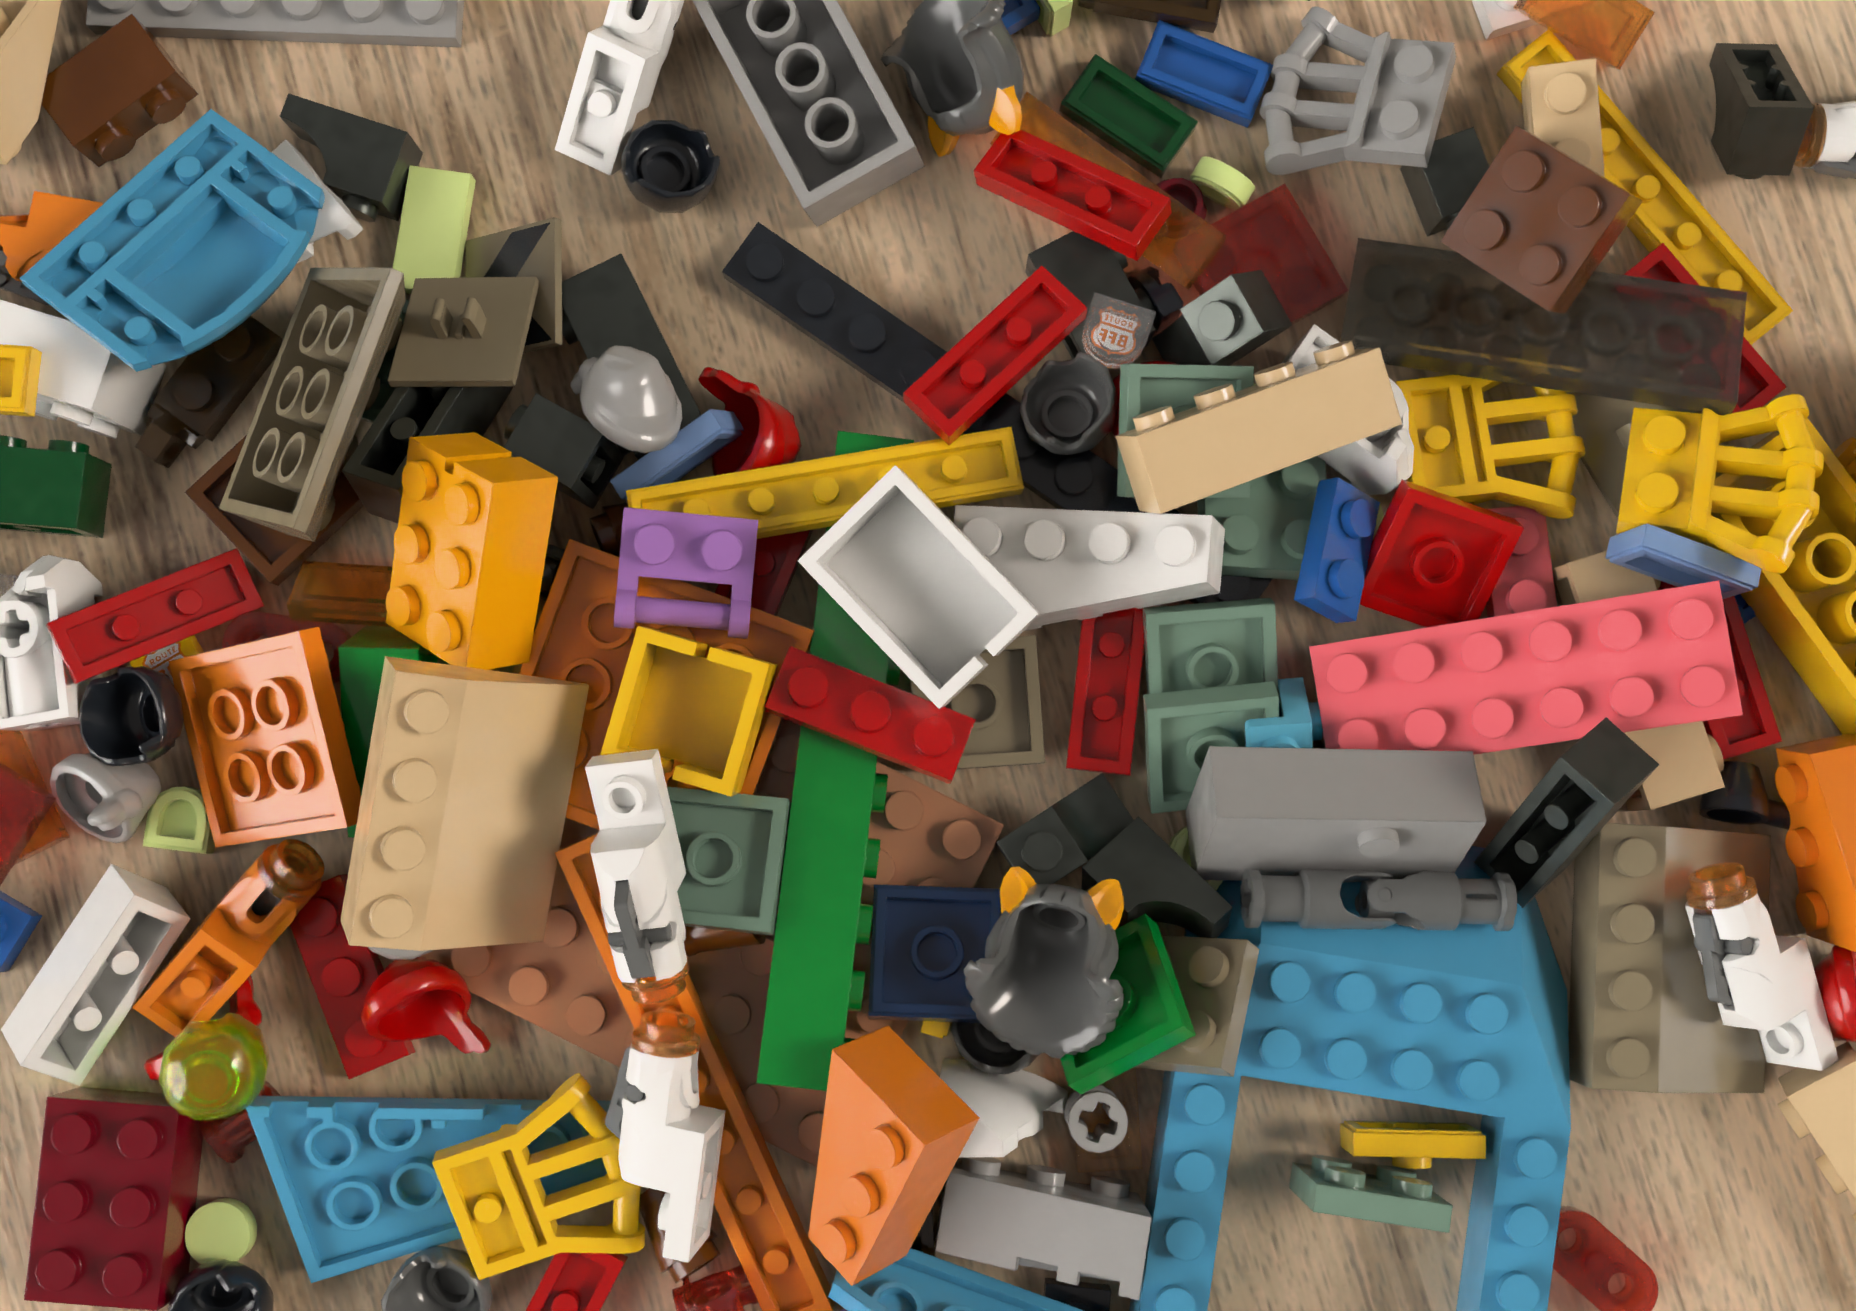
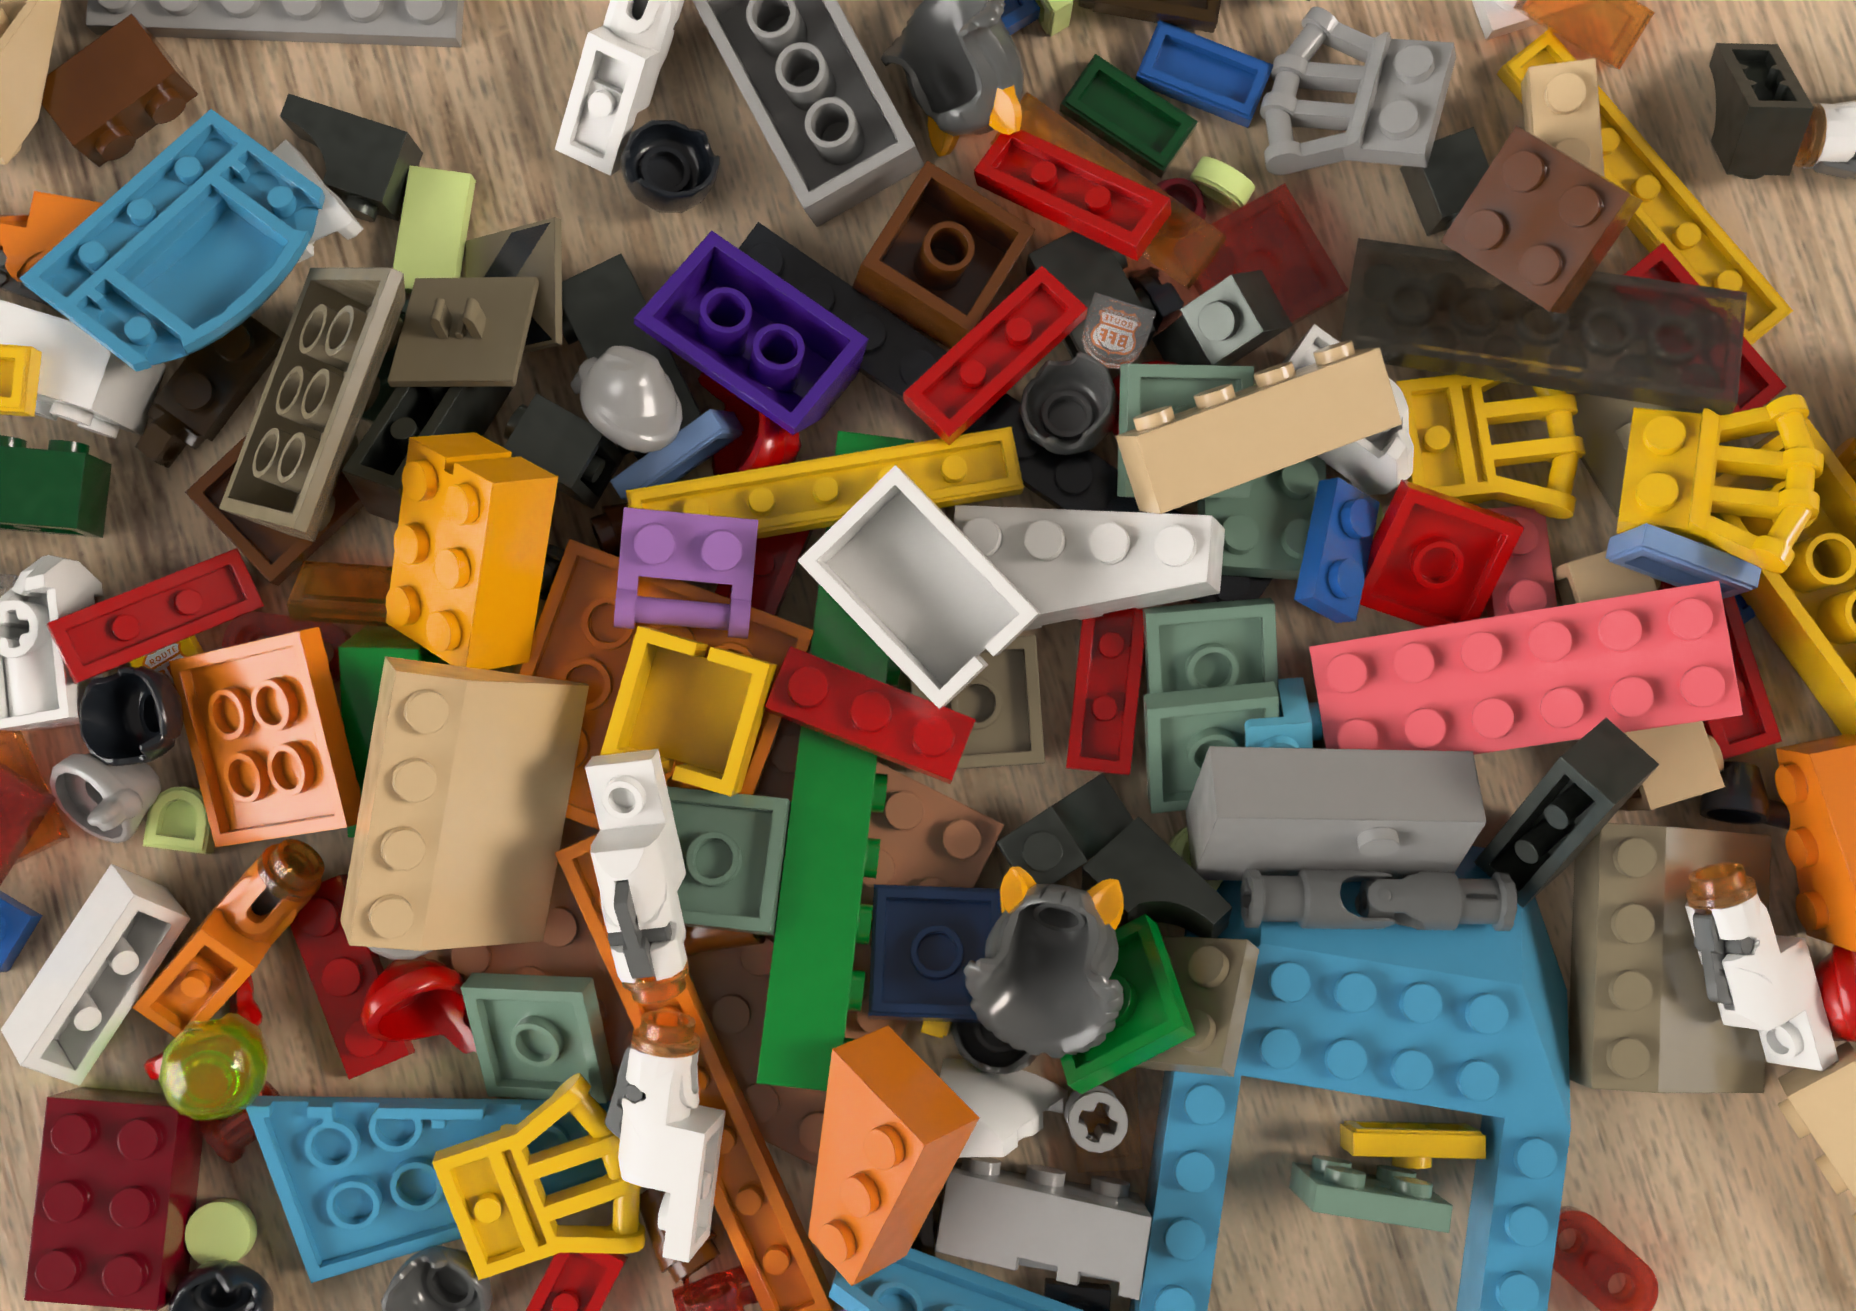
none -> sand green plate [461,973,616,1103]
none -> dark purple slope [634,230,868,435]
none -> reddish brown brick [852,160,1036,349]

